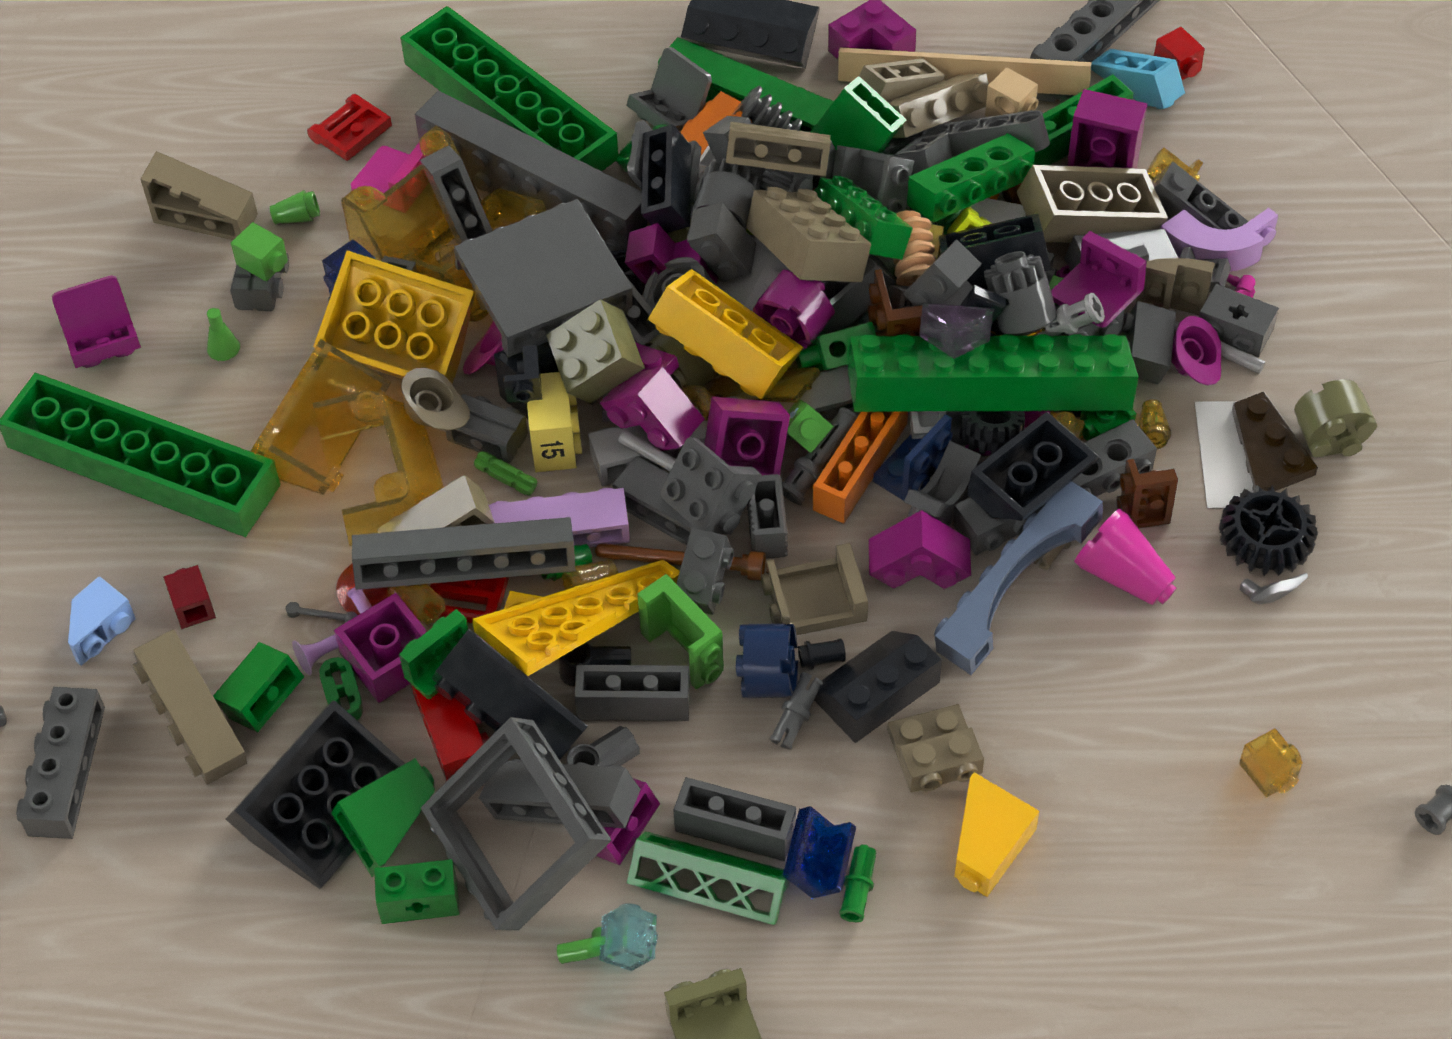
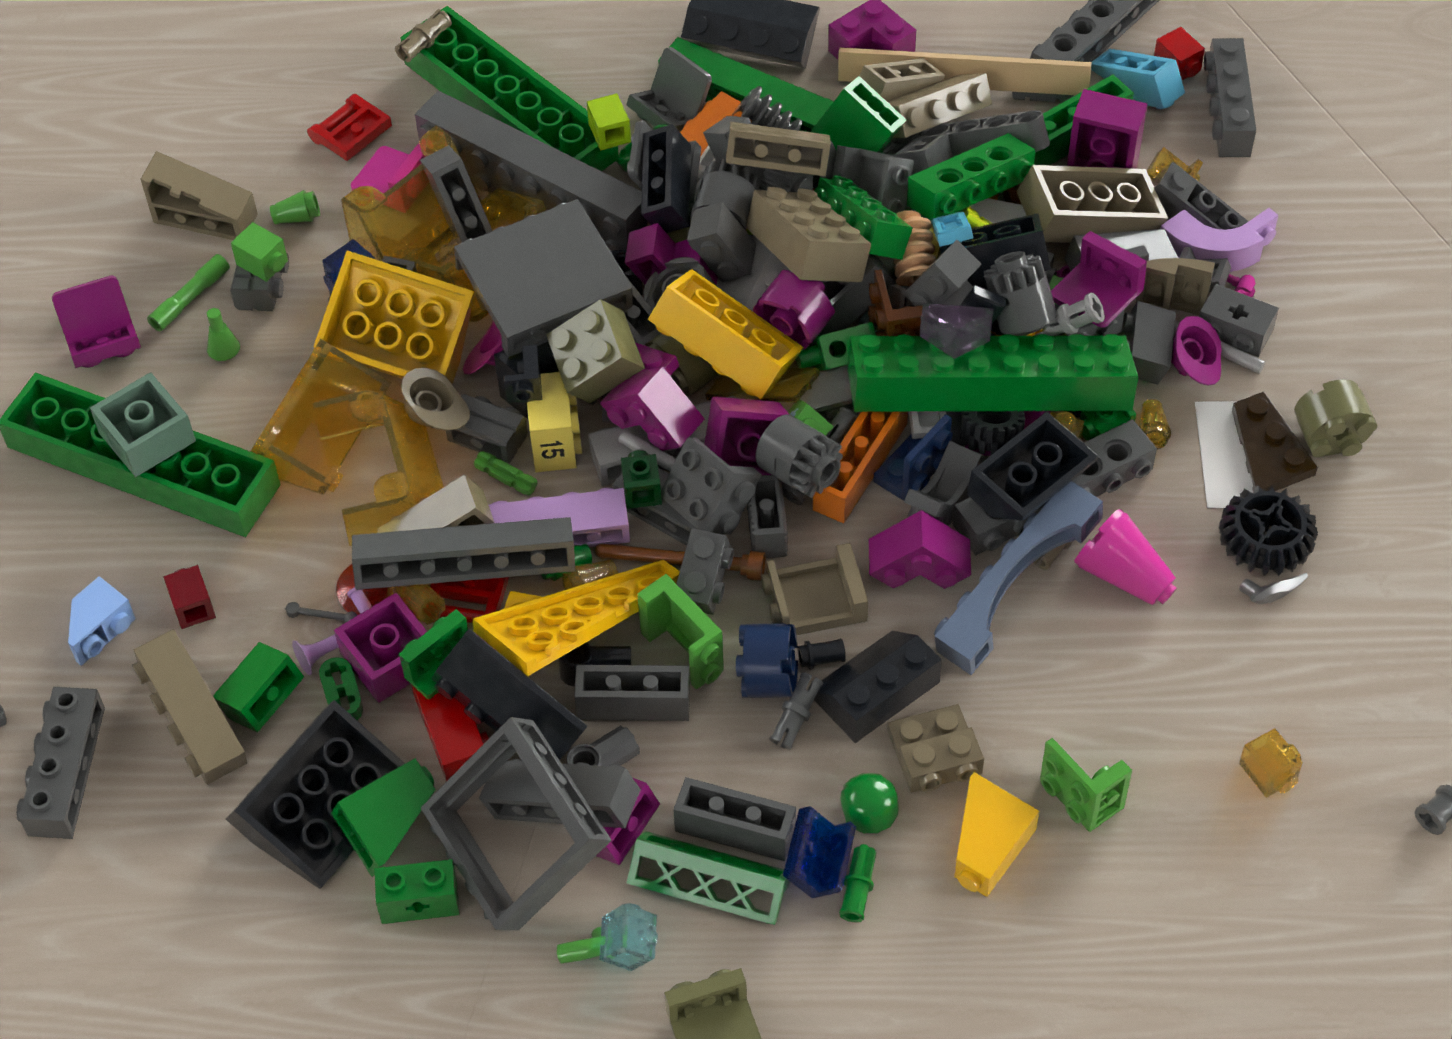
clear yellow arm [681,384,712,422] -> none
tan brick [985,67,1039,117] -> none
reddish brown bracket [1116,459,1178,529] -> none
none -> sand green brick [90,372,196,477]
none -> bright green piece [147,254,230,332]
none -> dark tan pin [395,9,452,62]
none -> lime brick [587,93,631,151]
none -> dark green brick [621,450,662,509]
none -> dark grey gear [756,414,843,497]
none -> green hair [840,773,899,833]
none -> medium azure plate [931,211,973,247]
none -> bright green bracket [1040,738,1132,832]
none -> dark grey brick [1203,38,1256,157]

